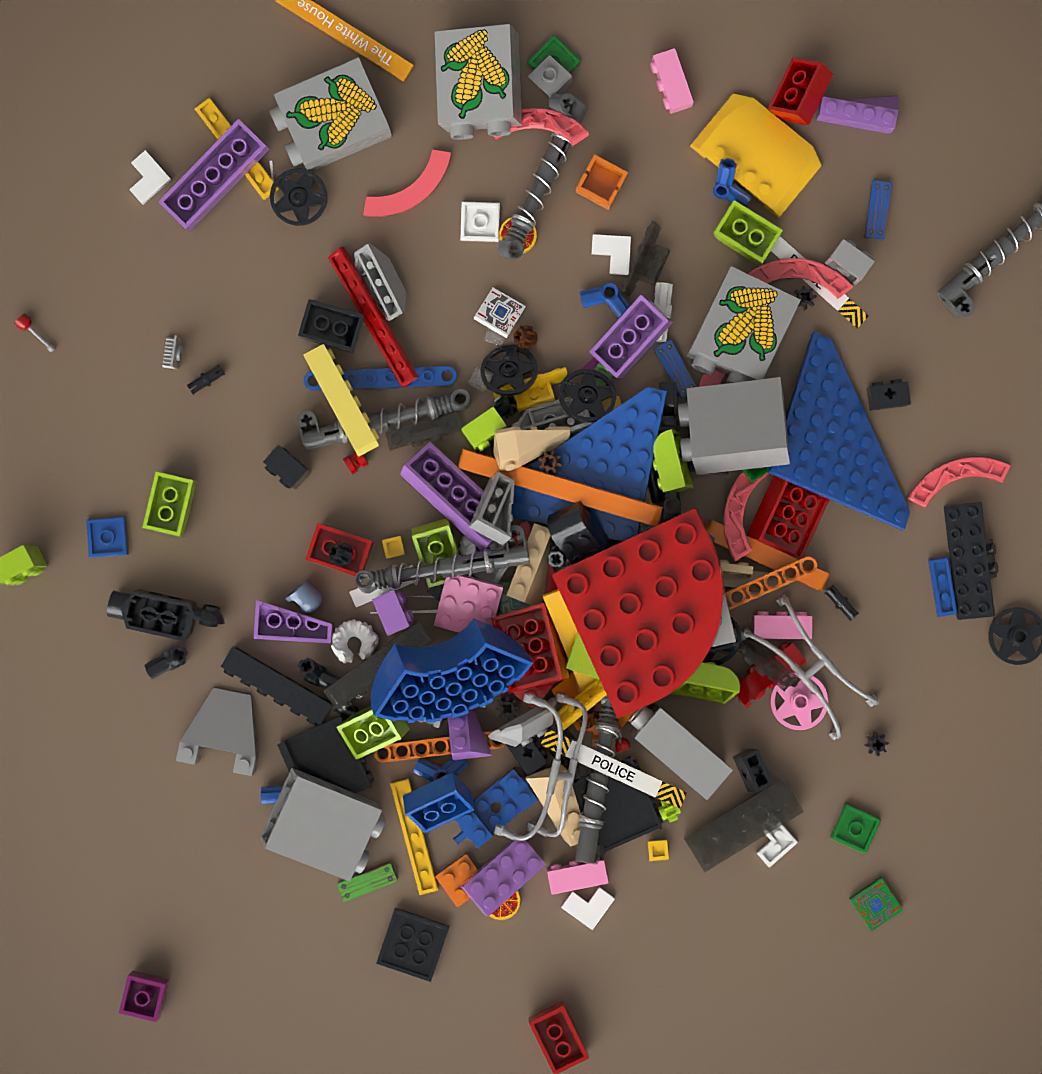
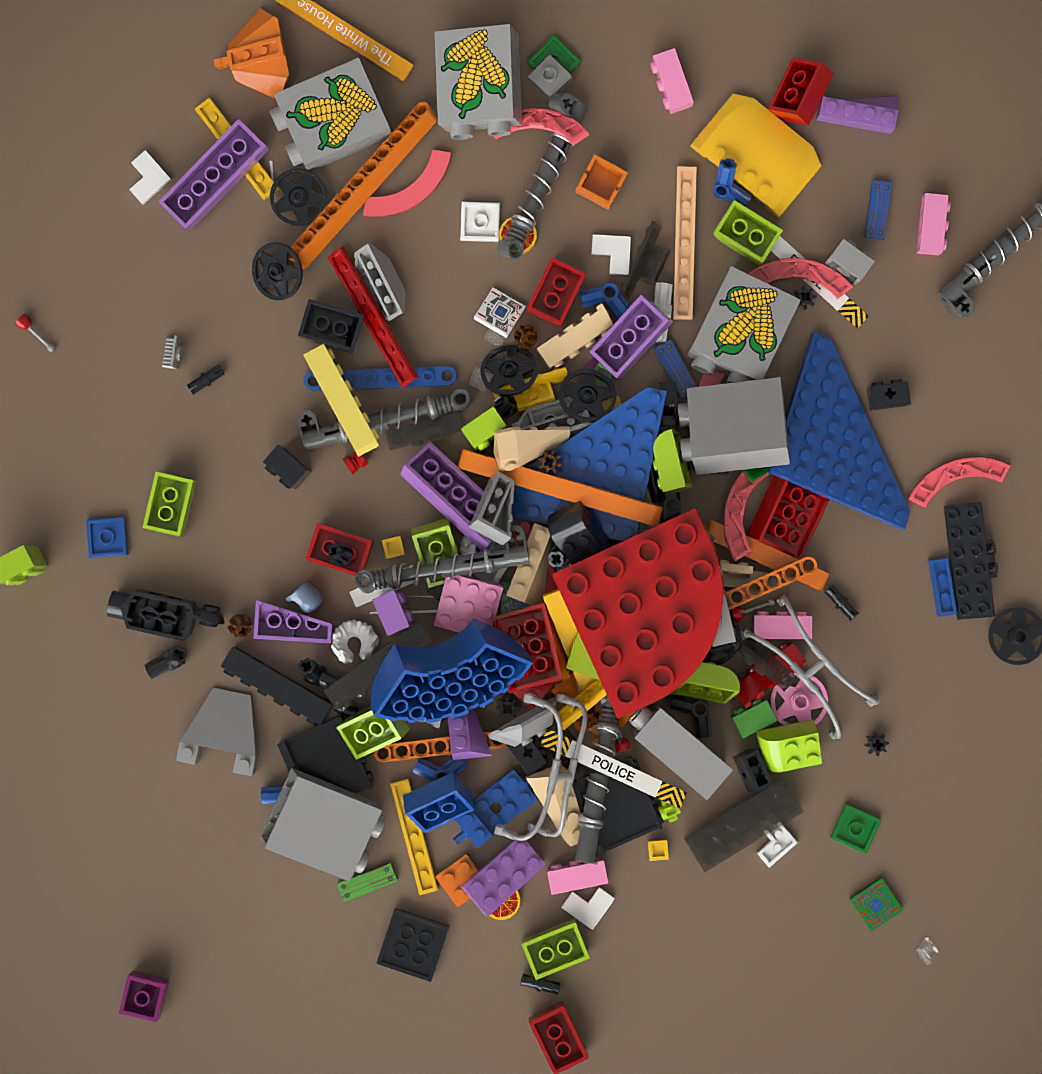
none -> orange panel [214,8,290,99]
none -> reddish brown gear [227,614,253,637]
none -> black wheel [252,242,303,300]
none -> orange beam [288,101,438,269]
none -> black pin [520,973,560,995]
none -> lime brick [521,918,590,980]
none -> red brick [526,257,586,329]
none -> tan wedge [537,304,613,370]
none -> black piece [670,694,713,738]
none -> light nougat plate [673,166,697,320]
none -> hinge [729,599,775,622]
none -> bright green brick [730,698,777,738]
none -> lime brick [756,720,822,772]
none -> clear plate [914,937,939,965]
none -> bright pink brick [916,193,951,255]

